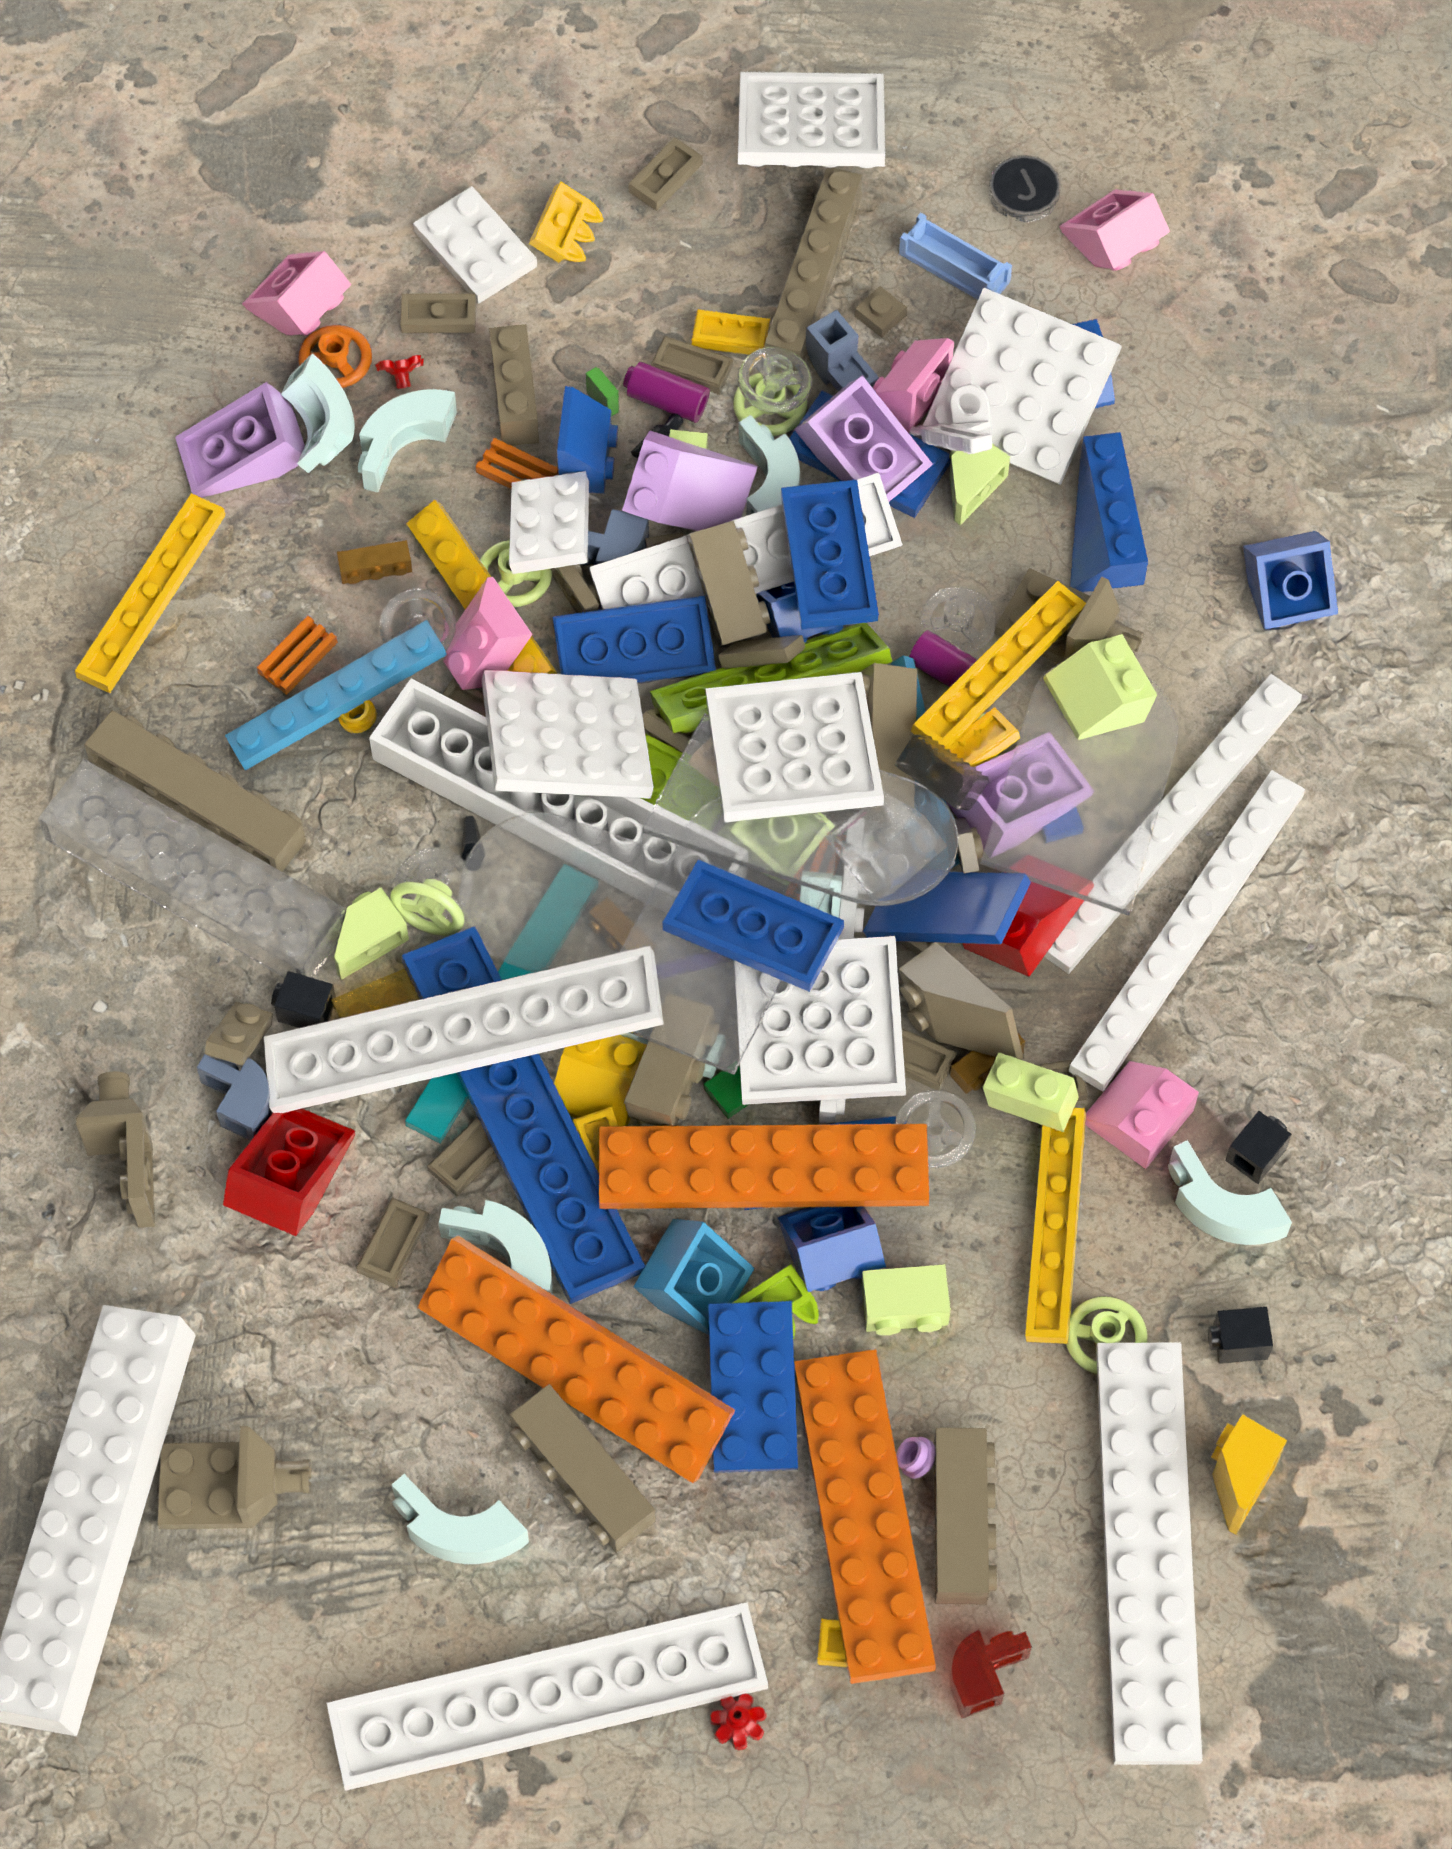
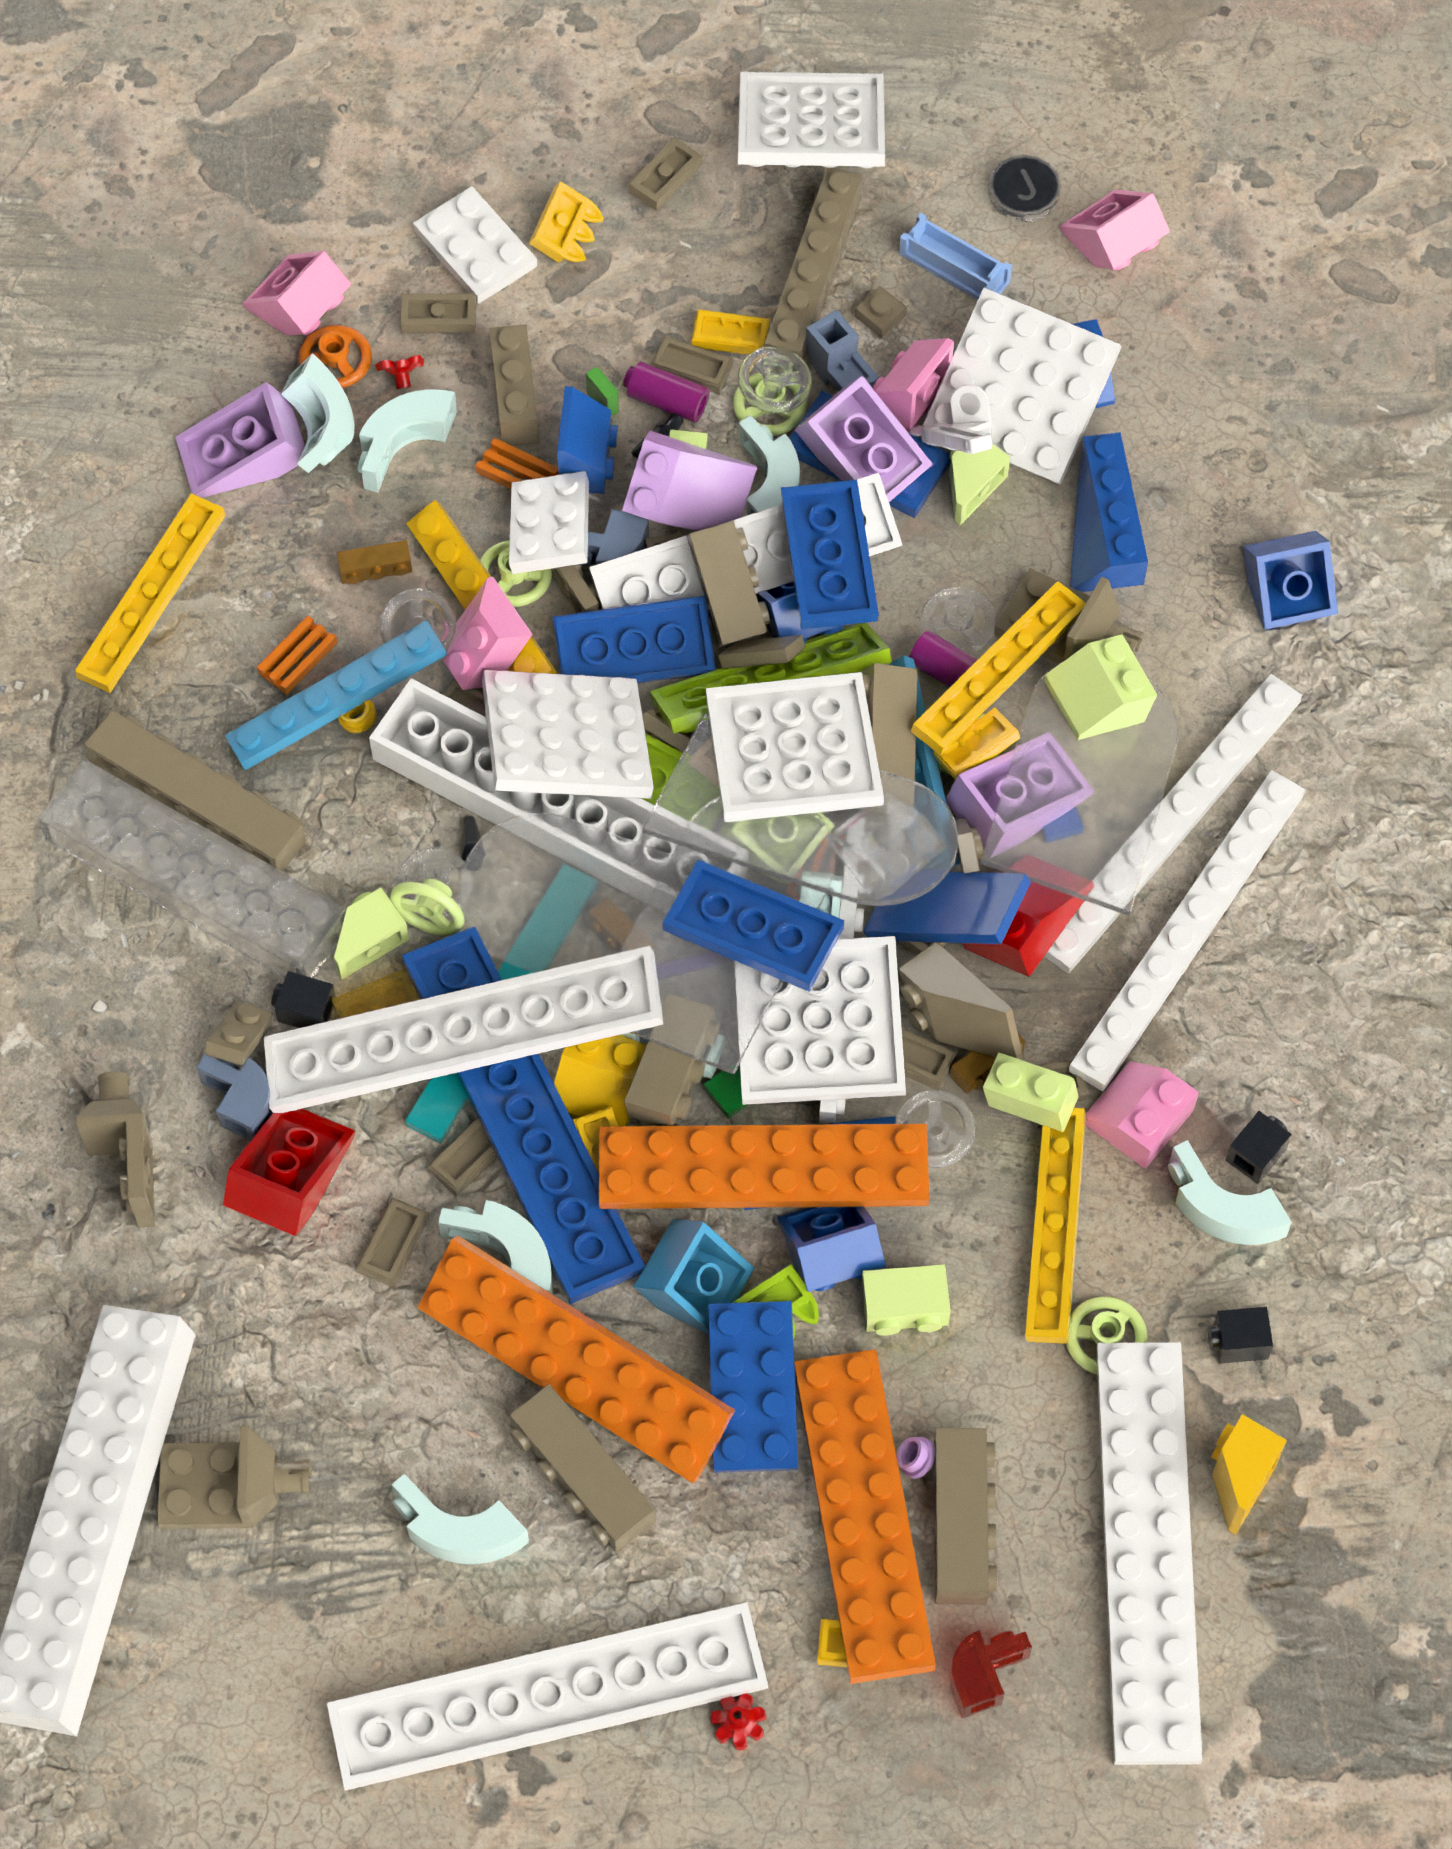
clear smoke brick [895,735,989,811] -> none

